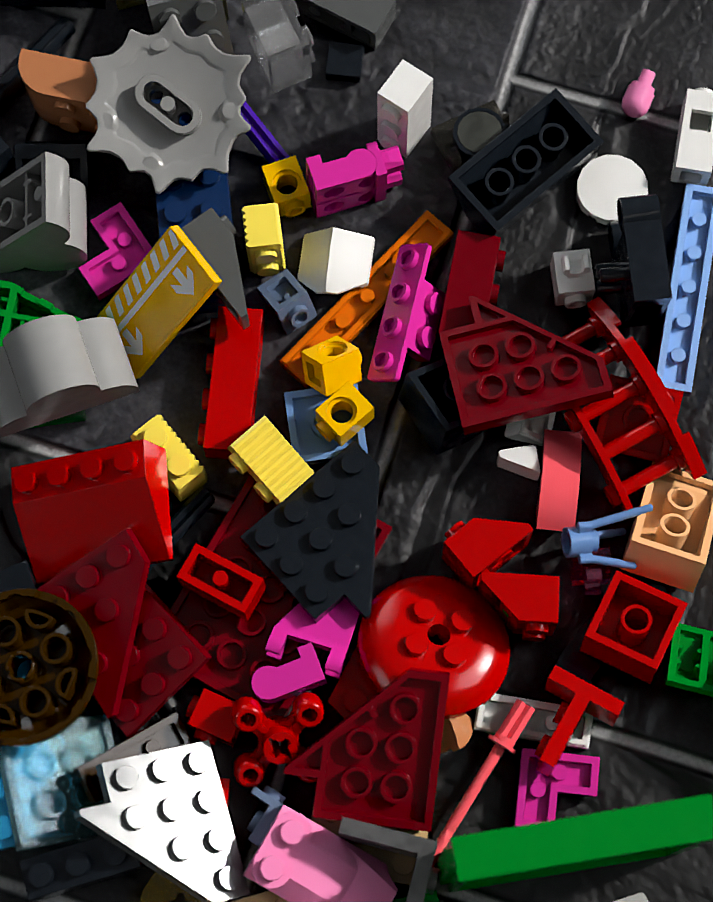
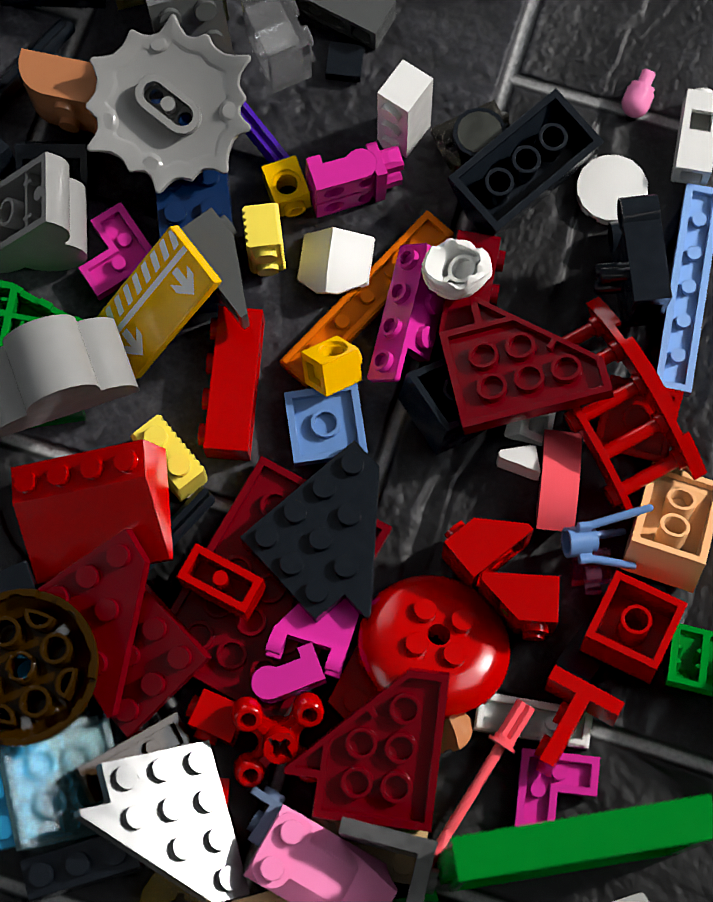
light yellow brick [227,415,315,505] -> none
sand blue bracket [257,269,317,334] -> none
yellow brick [315,381,374,447] -> none
white brick [550,249,595,309] -> none
none -> white hair [421,238,492,300]

